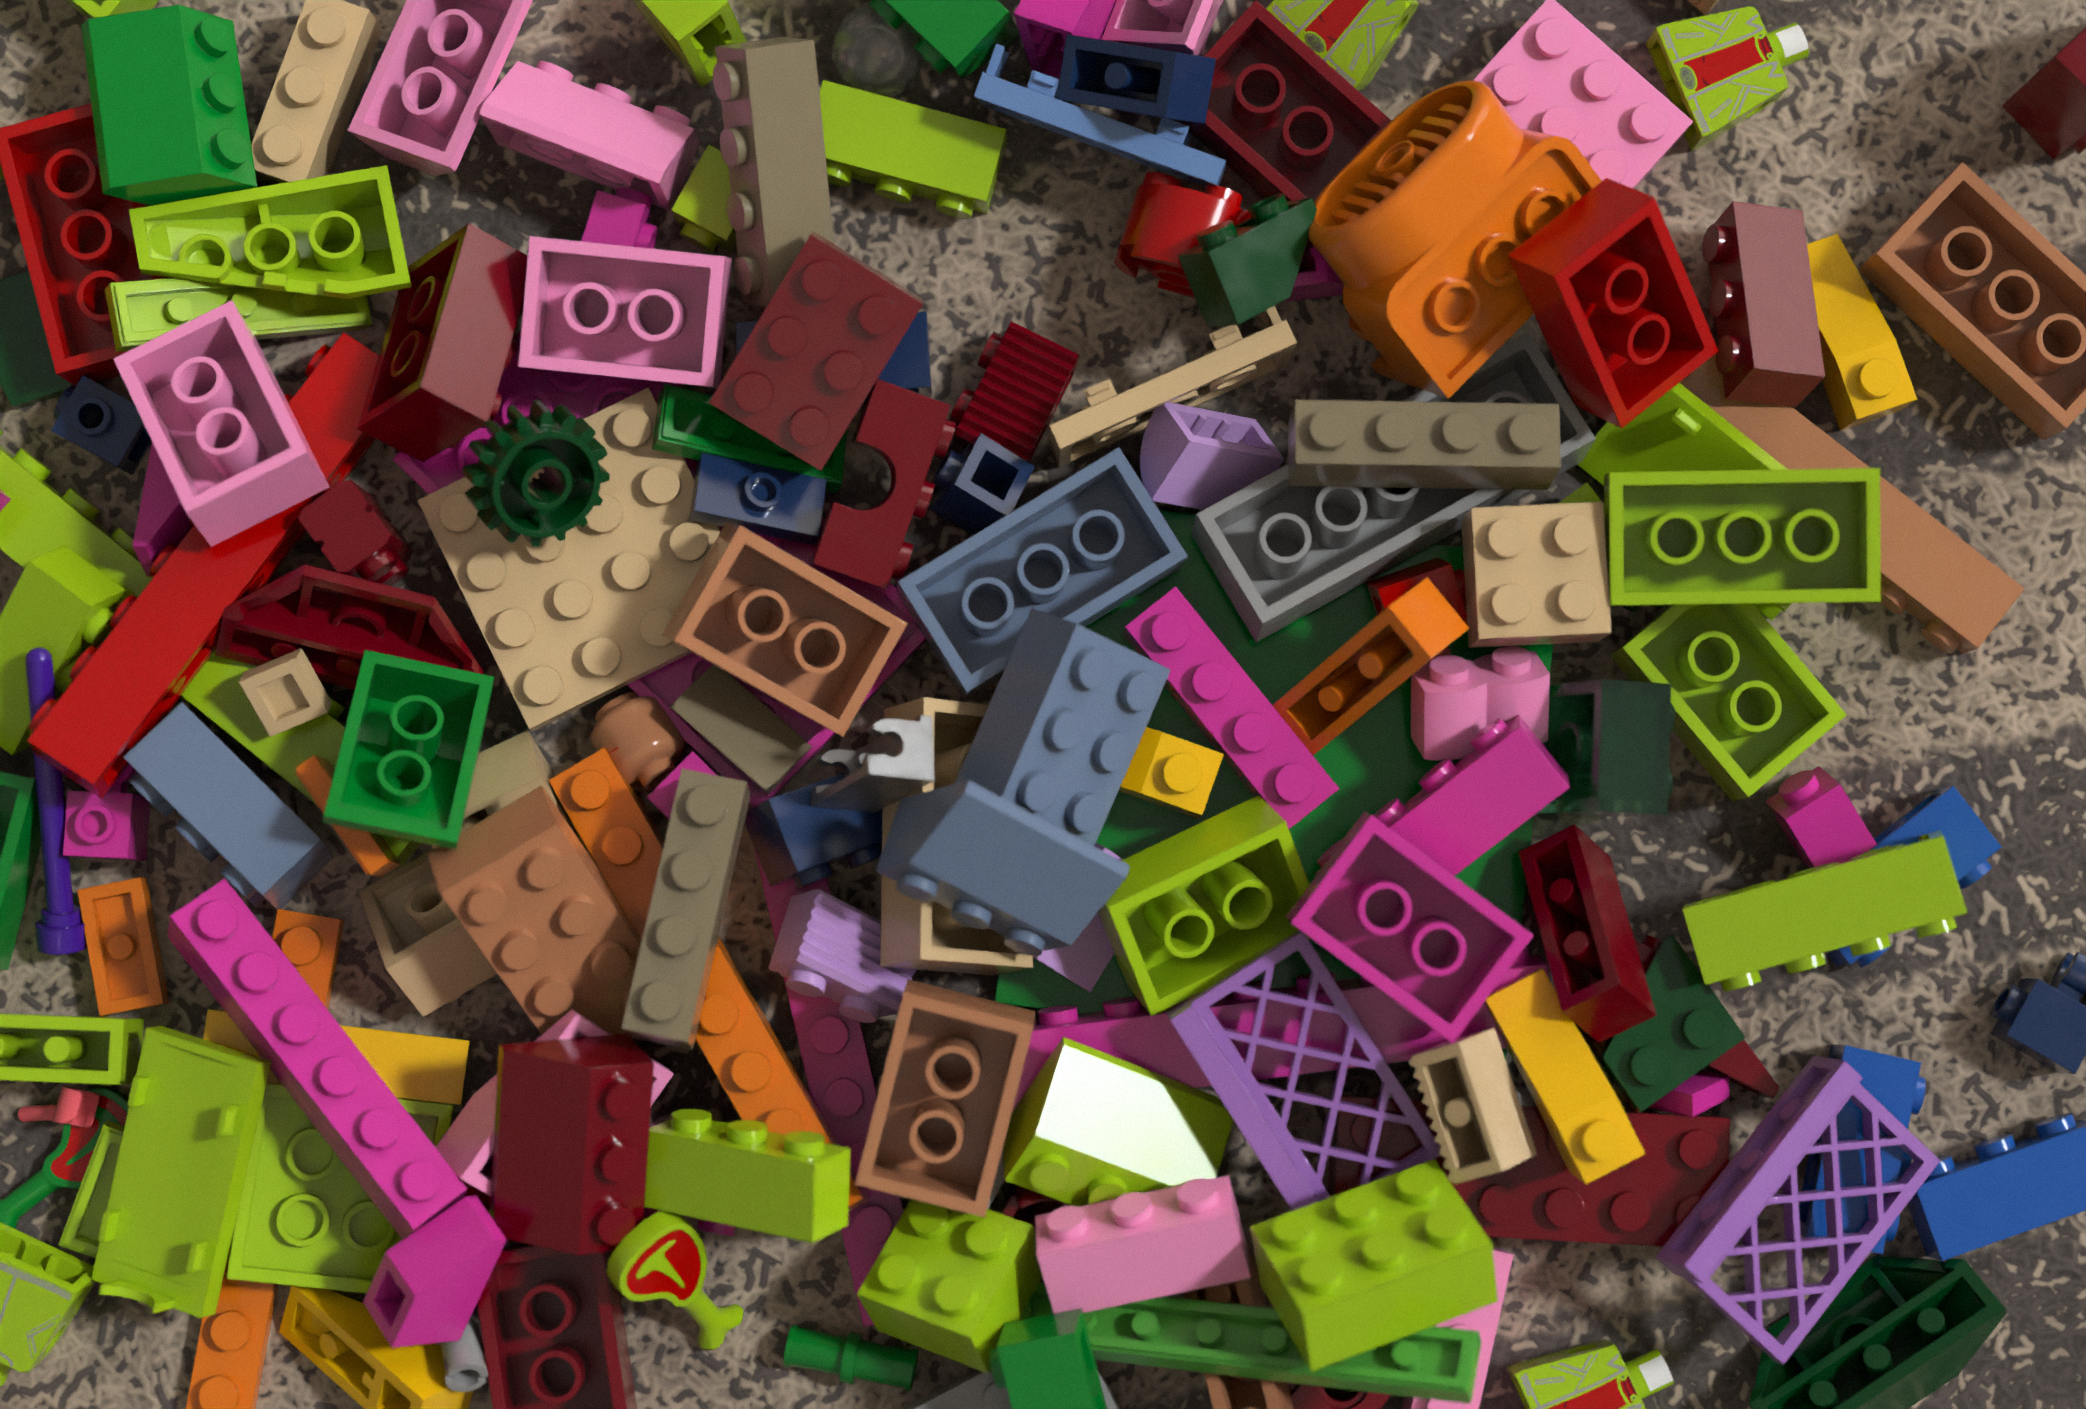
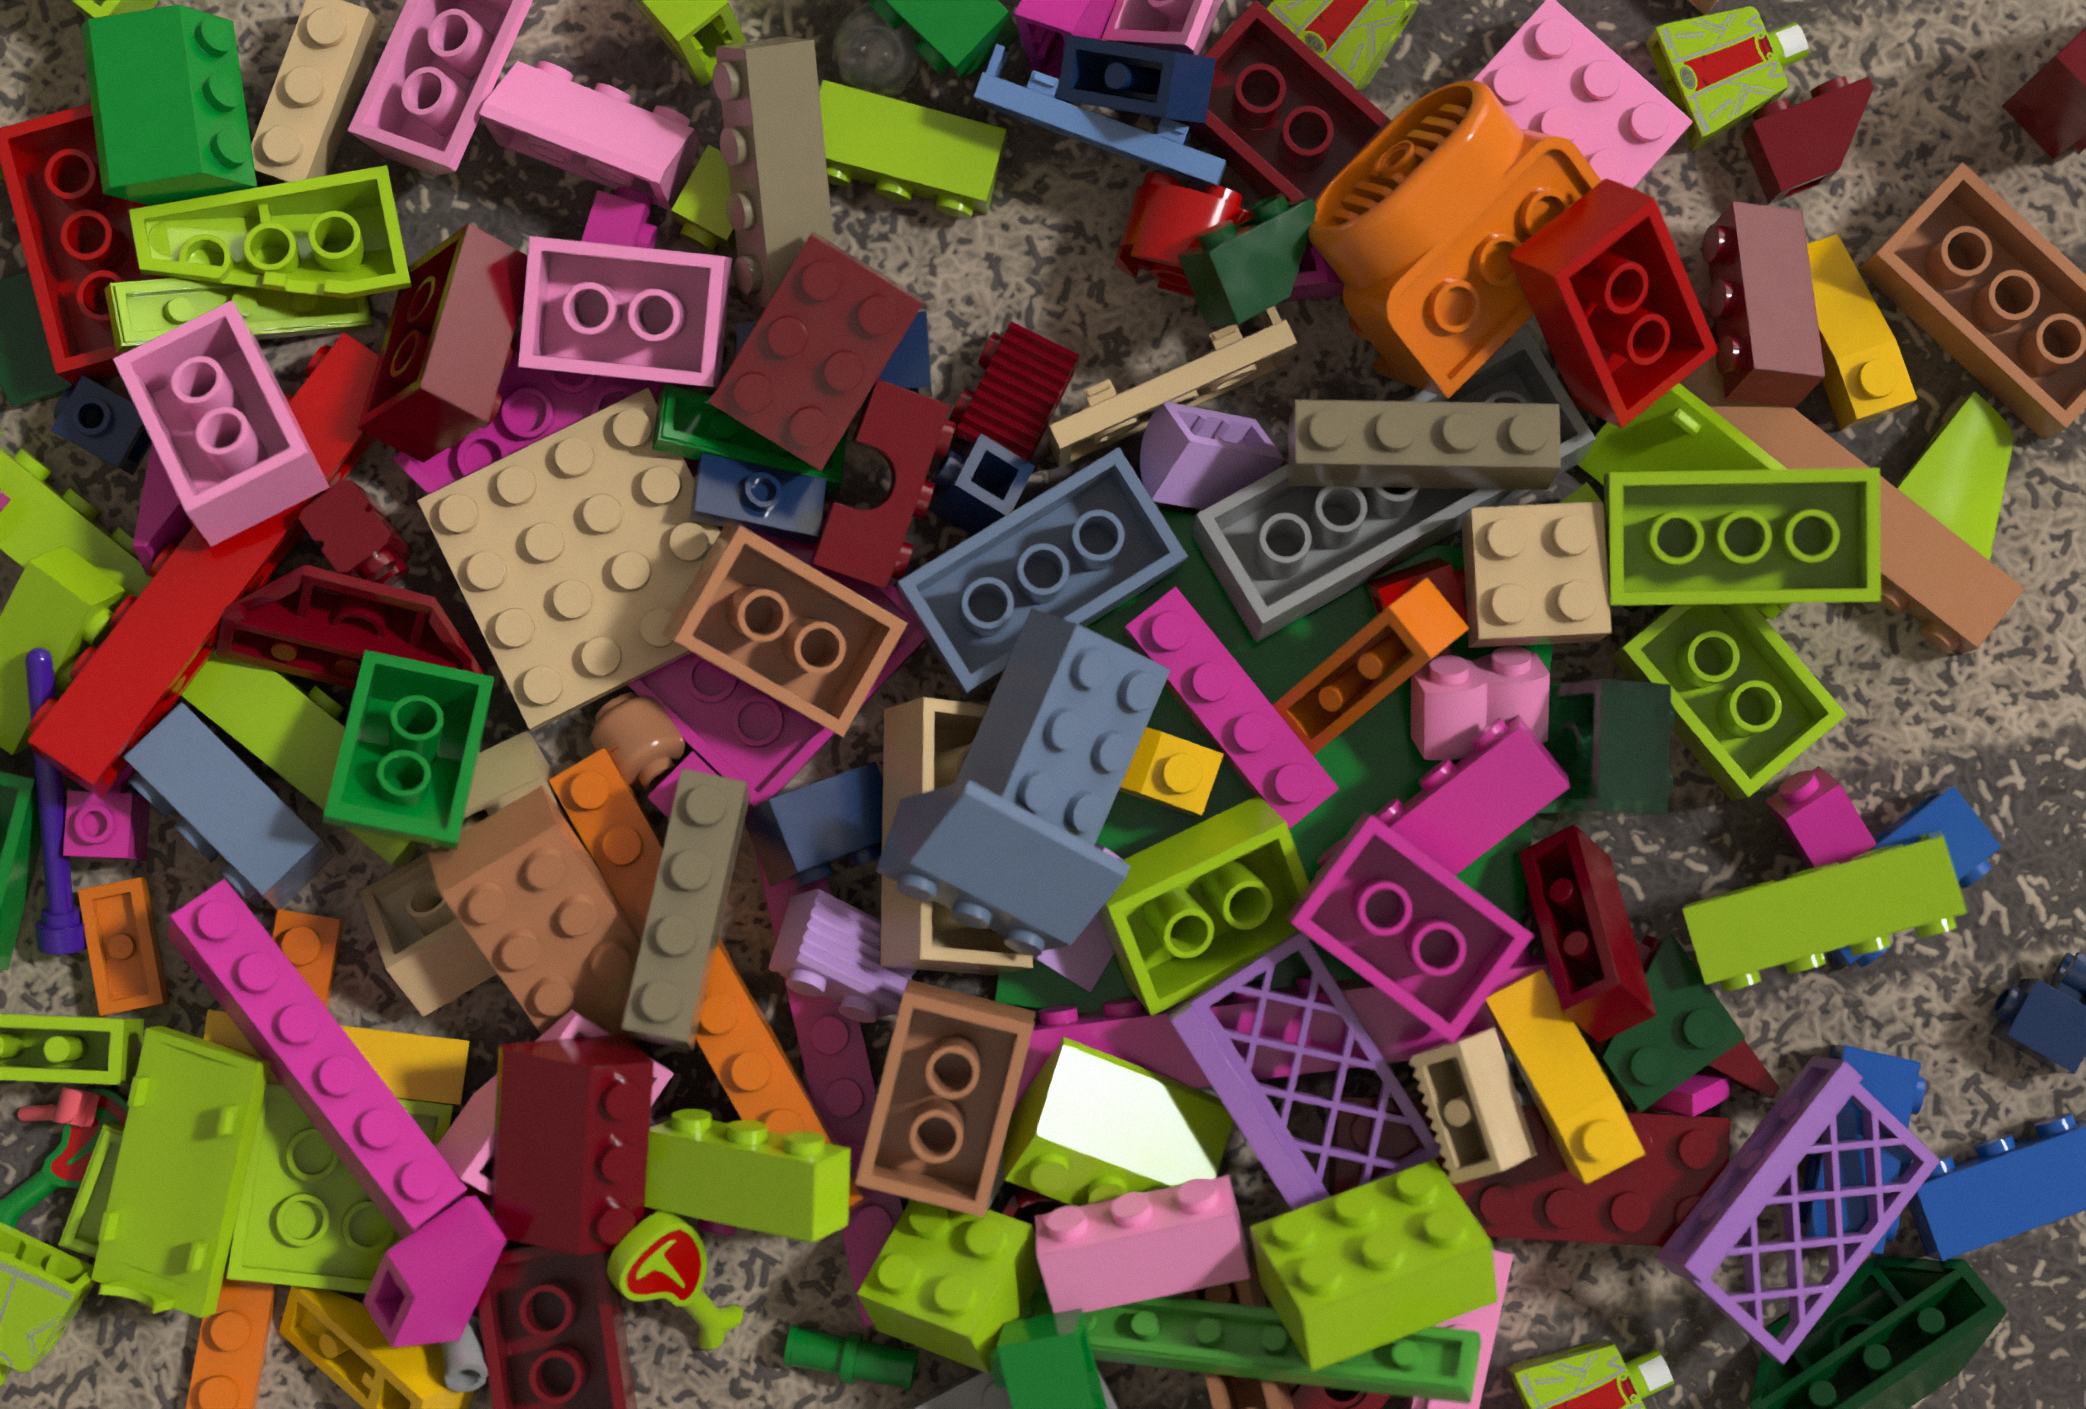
tan plate [239,648,332,737] -> none
orange tile [295,755,401,877] -> none
dark green gear [462,400,610,546] -> none
dark tan slope [670,664,812,795] -> none
flat silver hinge [811,715,935,813] -> none
none -> dark red slope [1740,76,1874,205]
none -> lime slope [1895,391,2015,561]

